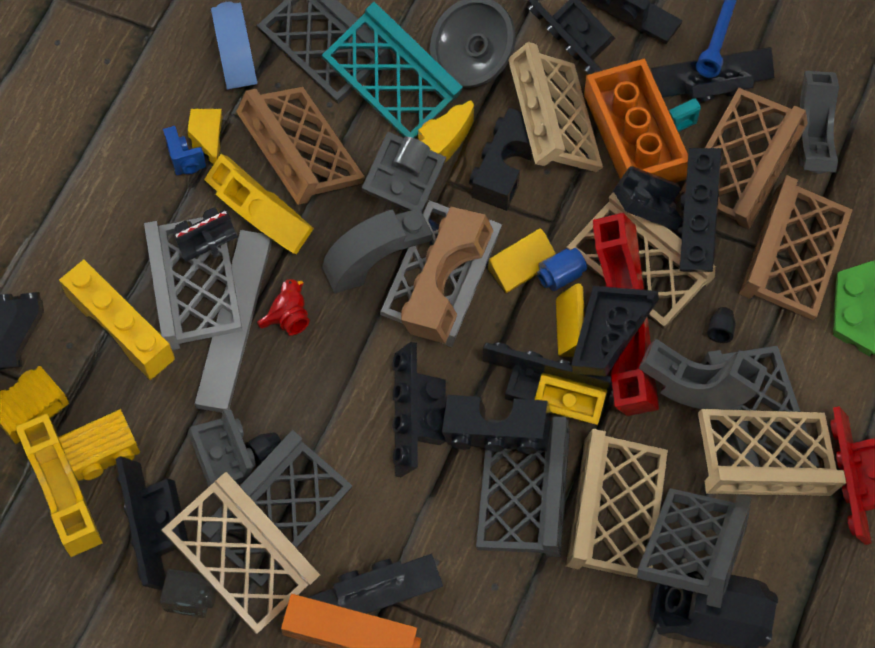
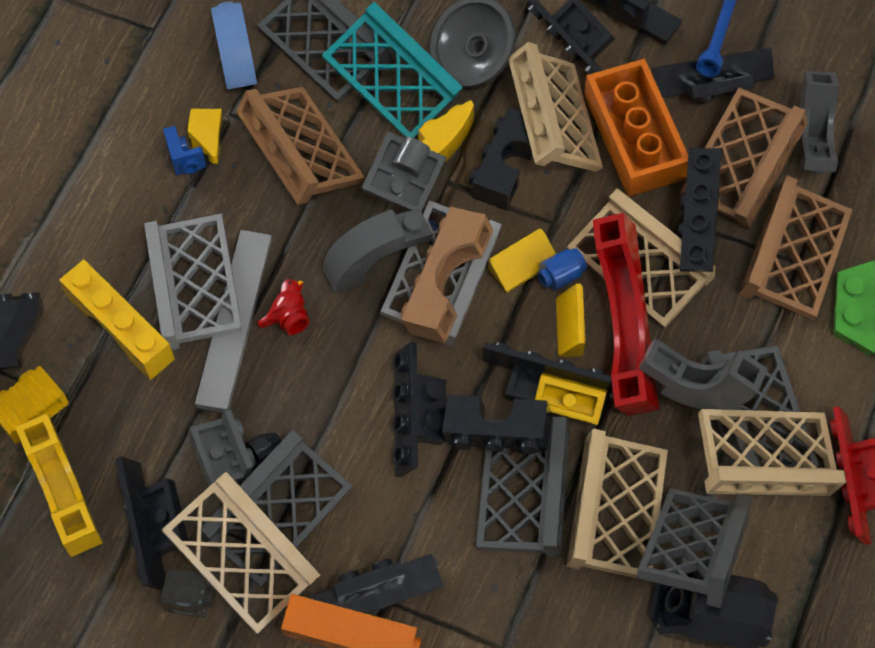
yellow brick [58,409,140,481] -> none
black hips [173,207,238,262] -> none
yellow slope [204,154,314,254] -> none
black wing [571,286,659,376] -> none
black bracket [613,166,683,231] -> none
teal tile [668,98,701,132] -> none
black hose [707,307,736,343] -> none

